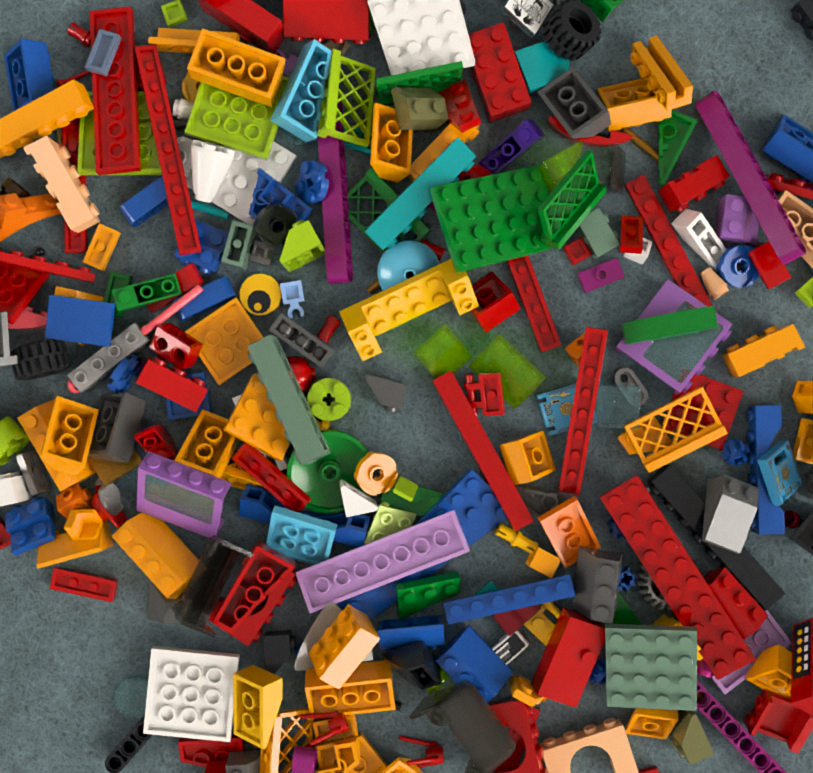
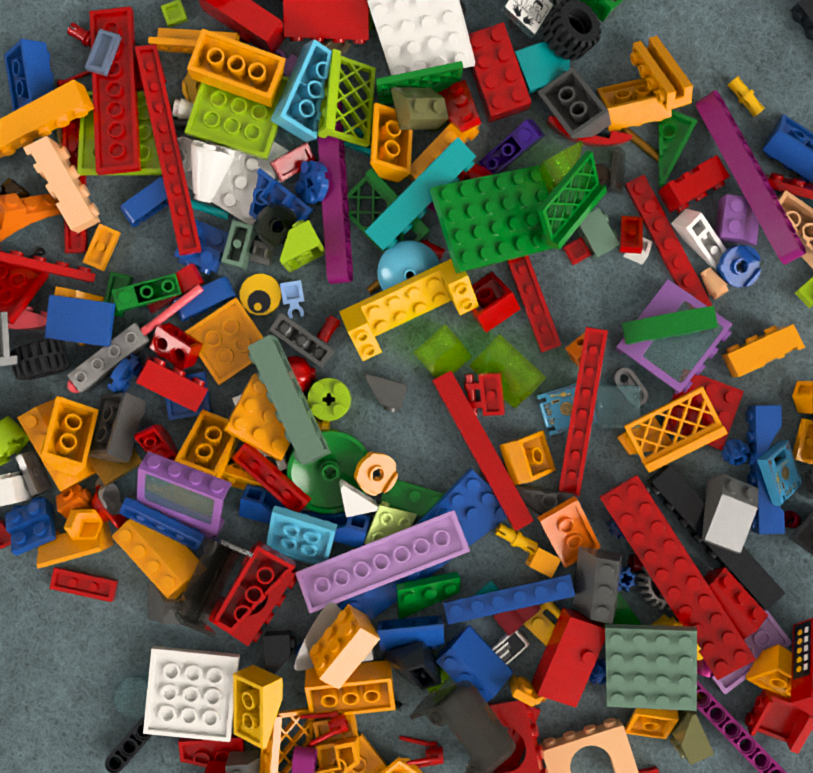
lime slope [393,476,418,502] -> none
magenta plate [577,258,625,293] -> none
red panel [748,241,792,289] -> none
none -> blue plate [119,497,205,551]
none -> tile [269,142,316,182]
none -> dark brown plate [589,164,610,185]
none -> dark red hinge [628,554,643,572]
none -> yellow pin [727,76,765,117]

